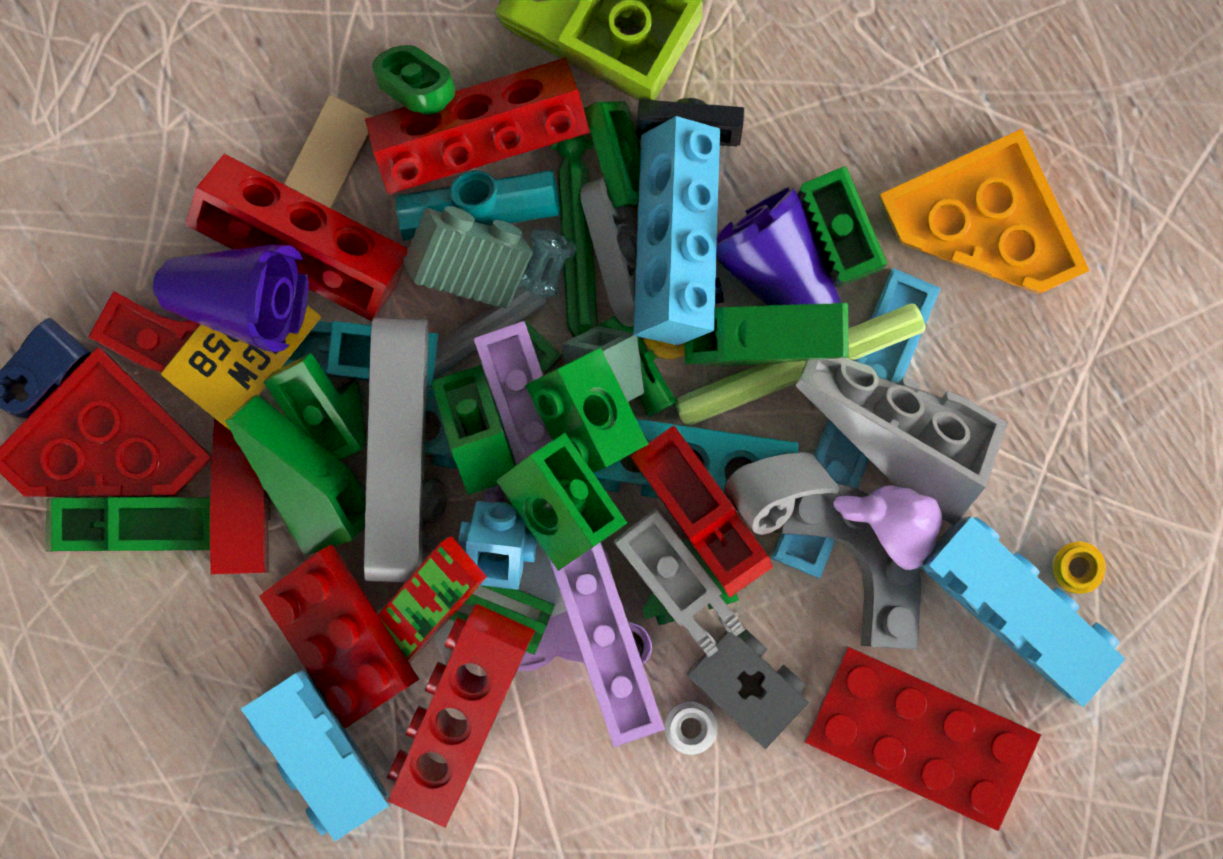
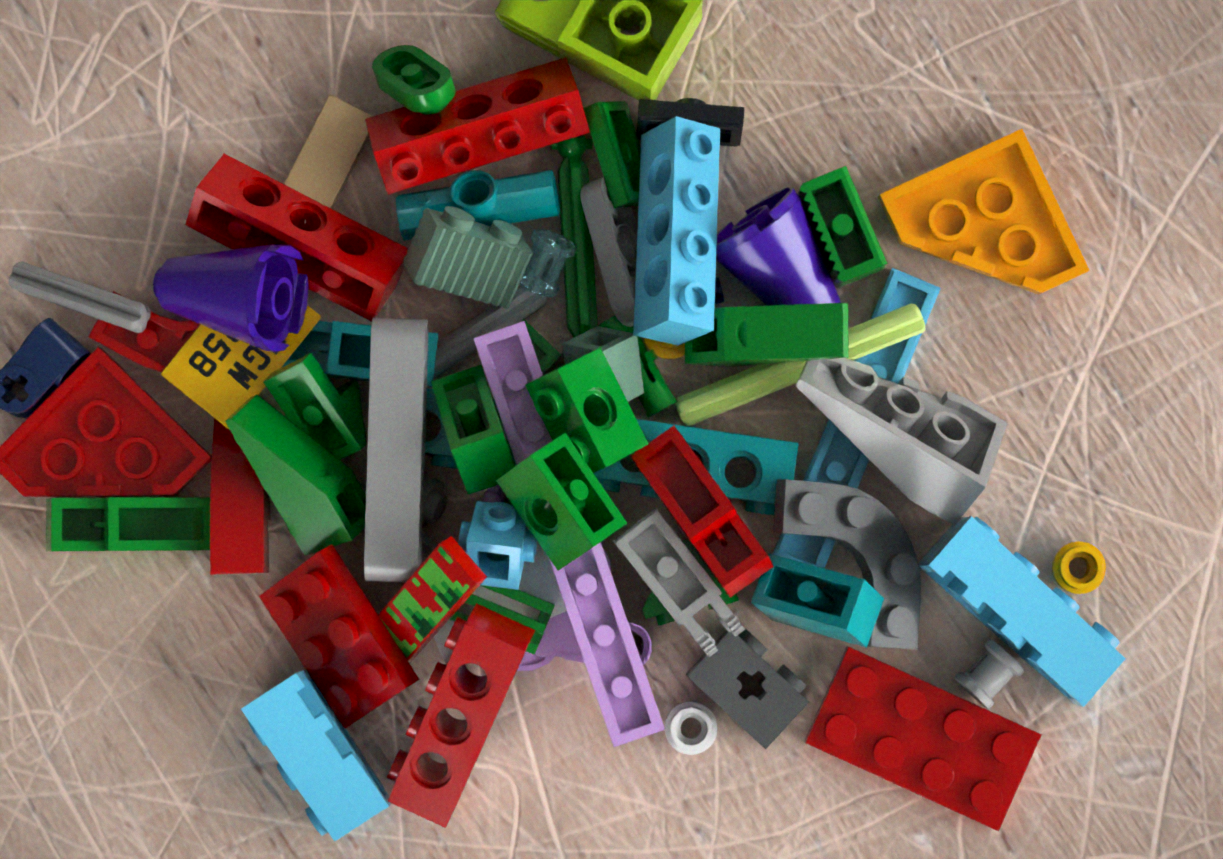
light grey panel [724,452,839,535] -> none
lavender hat [834,485,942,570] -> none
none -> light grey axle [9,262,151,333]
none -> teal brick [751,553,884,648]
none -> light grey bush [954,639,1025,710]

